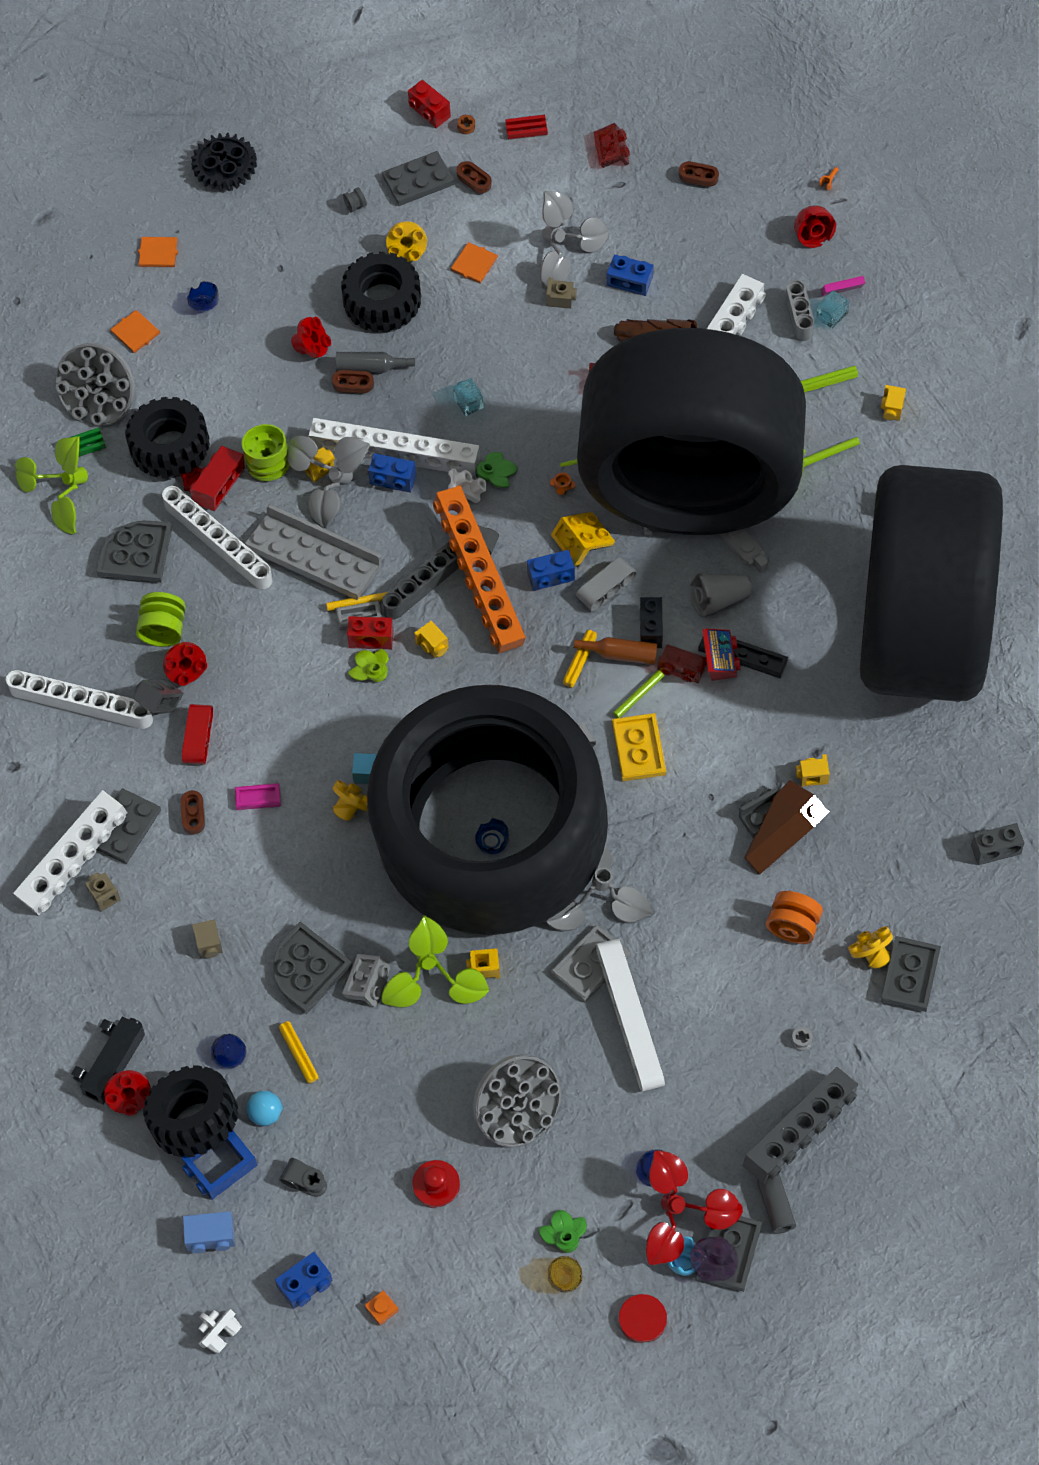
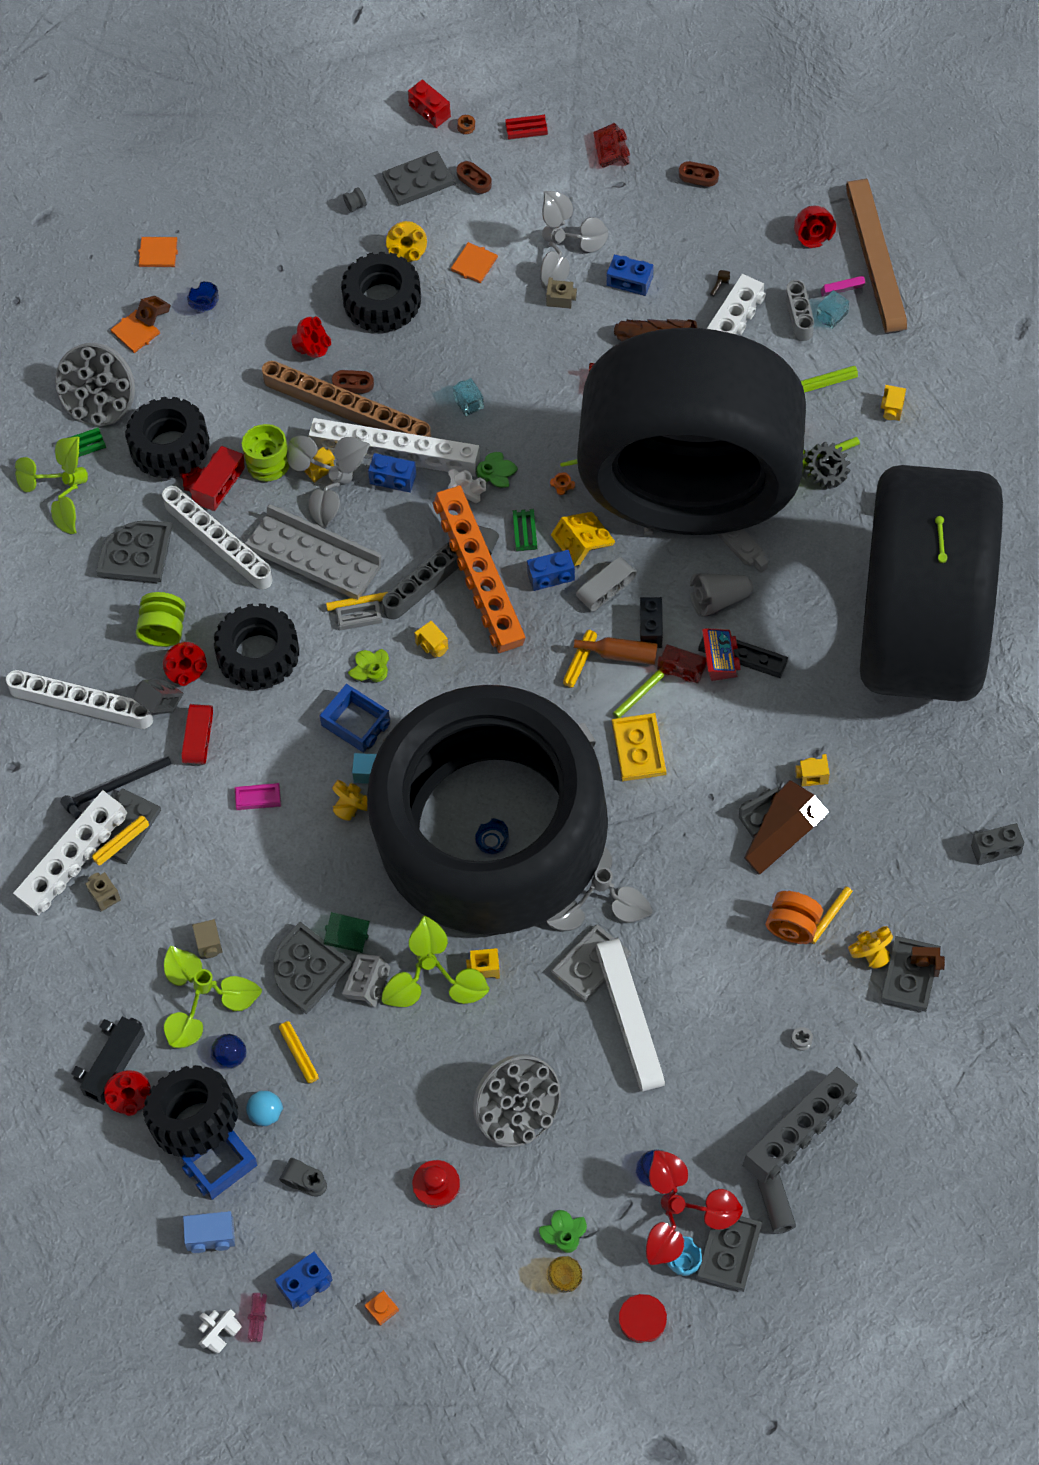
copper plate [181,790,205,835] -> none
black gear [191,133,257,191] -> none
dark grey piece [336,352,415,373] -> none
red brick [347,616,394,650] -> none
clear purple plate [690,1237,739,1282] -> none
orange hand [820,167,839,190] -> none
none -> black bar [60,756,172,819]
none -> yellow axle [92,816,149,866]
none -> reddish brown bracket [135,296,171,326]
none -> lime plant [164,946,262,1048]
none -> black tyre [214,603,299,690]
none -> clear pink axle [248,1293,267,1342]
none -> medium nougat beam [262,361,431,437]
none -> blue window [320,683,390,753]
none -> clear green piece [323,912,370,953]
none -> green tile [512,509,537,551]
none -> dark brown hand [710,270,730,297]
none -> dark grey gear [804,442,851,489]
none -> yellow bar [811,886,853,944]
none -> medium nougat beam [846,178,907,333]
none -> reddish brown bracket [910,947,945,977]
none -> lime hinge [935,516,947,563]

